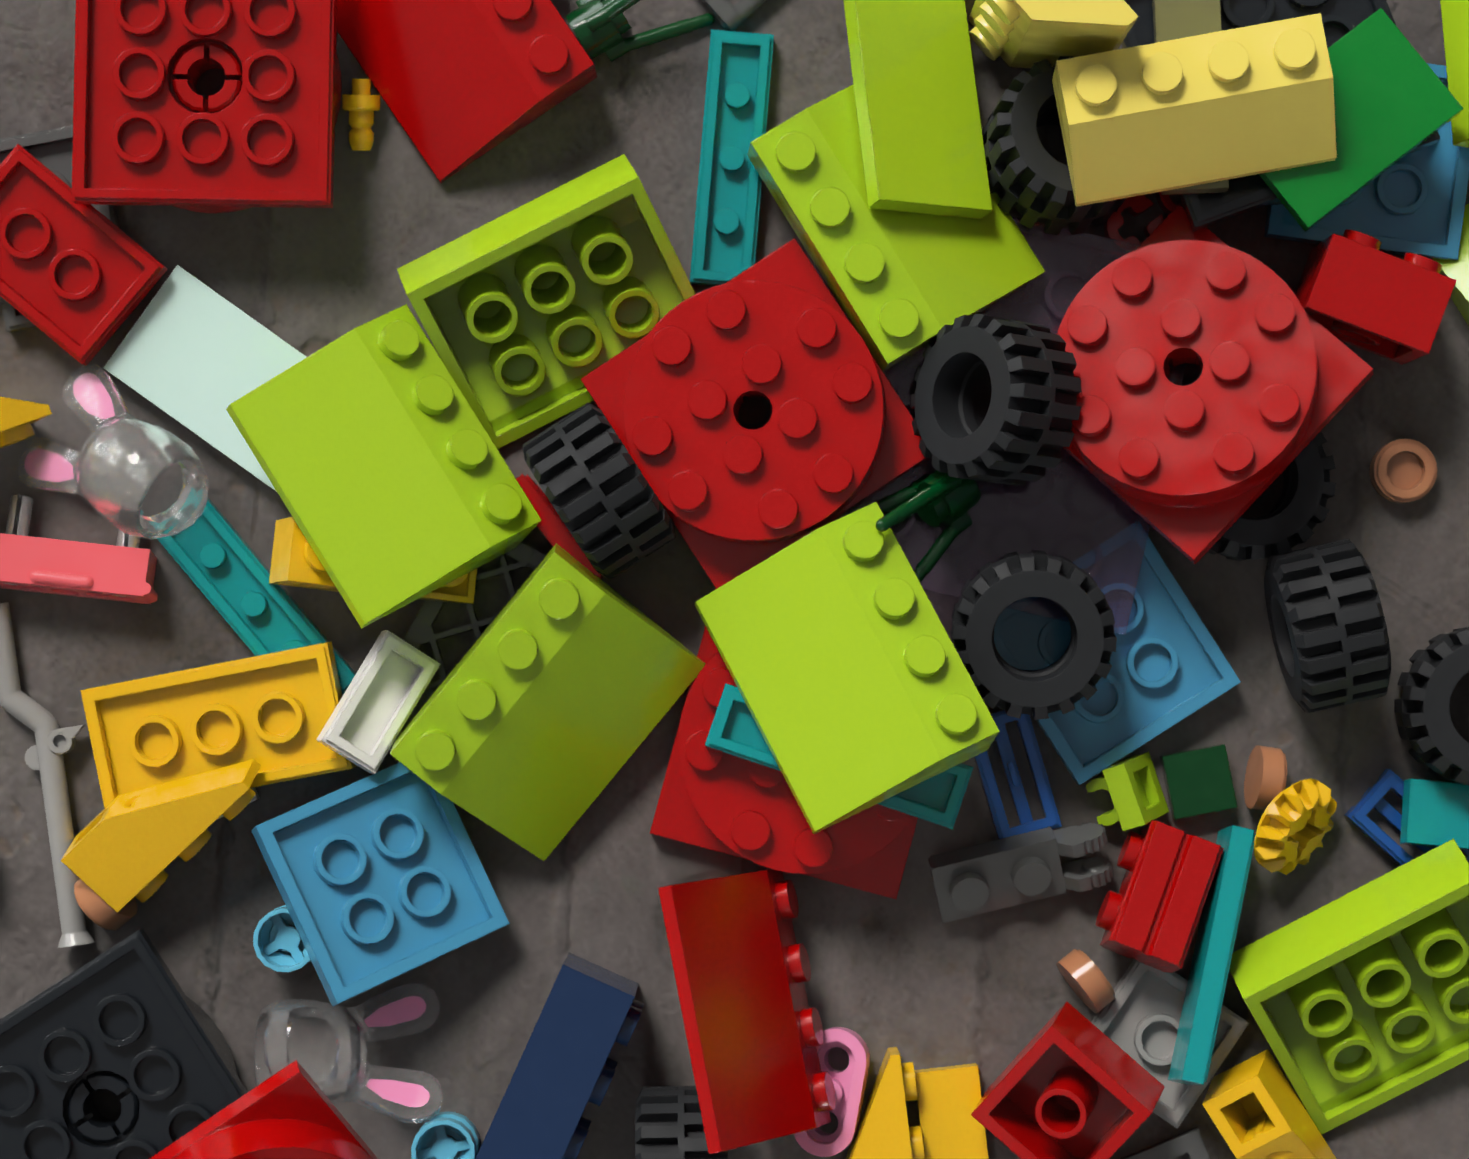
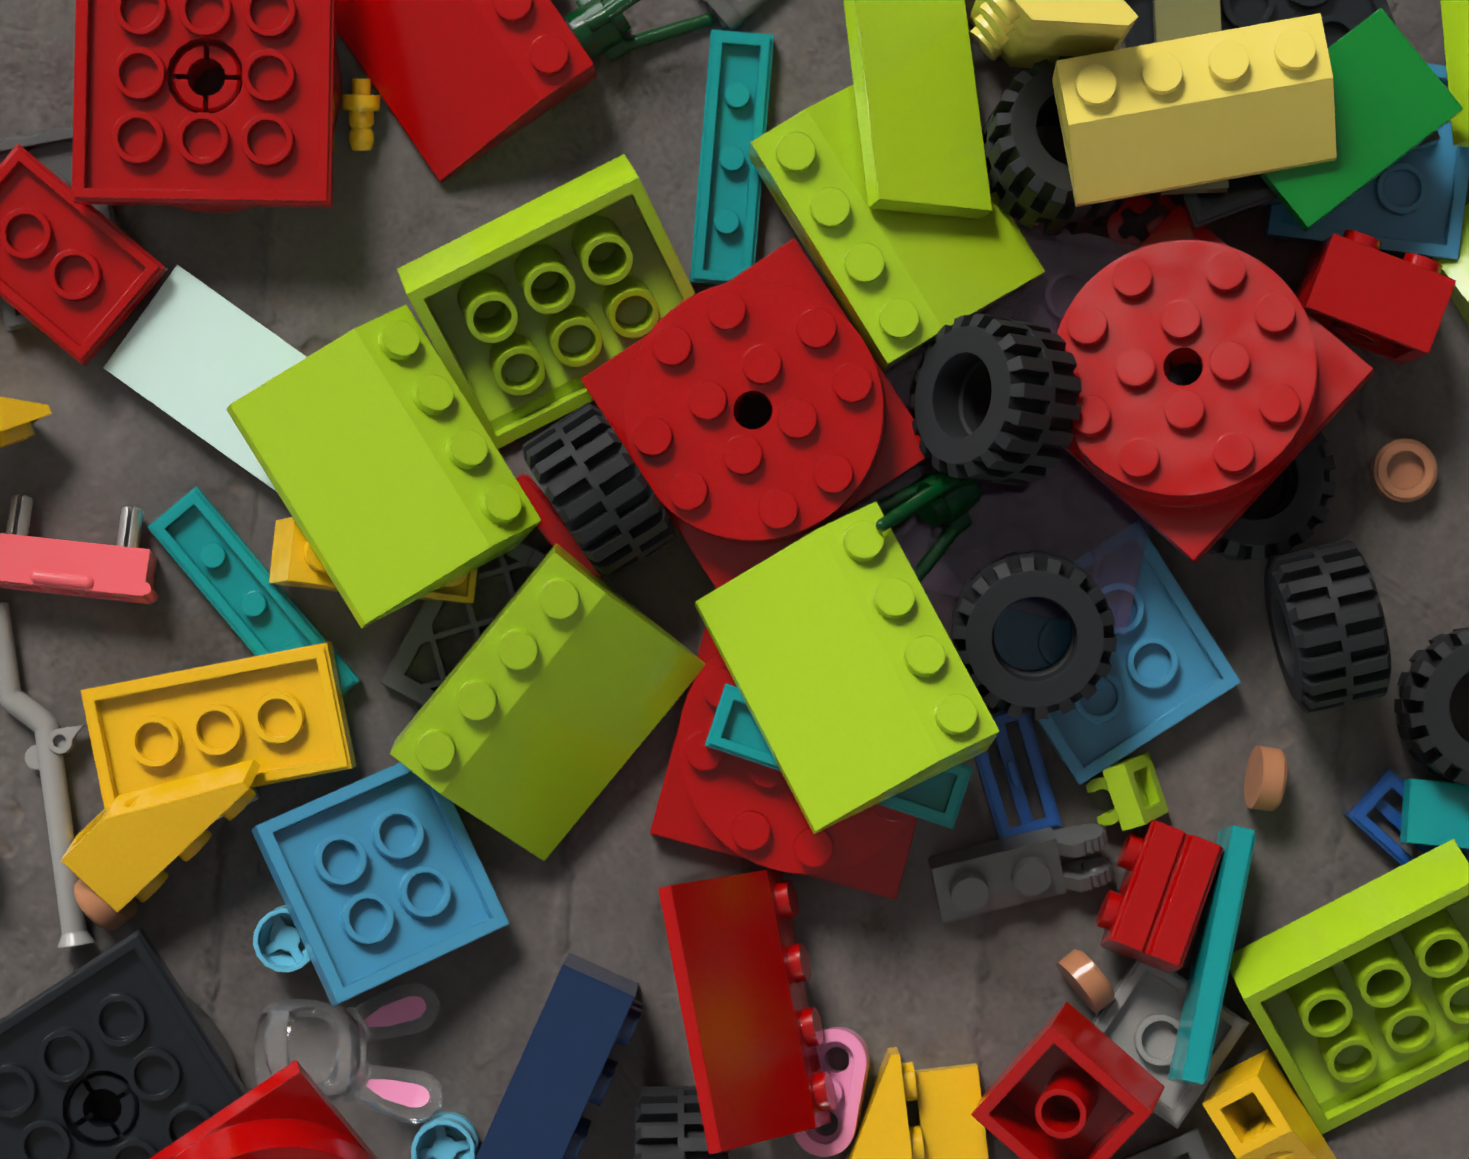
clear piece [18,363,209,539] -> none
white tile [316,630,440,774] -> none
dark green tile [1160,744,1238,819] -> none
yellow gear [1254,778,1337,875] -> none

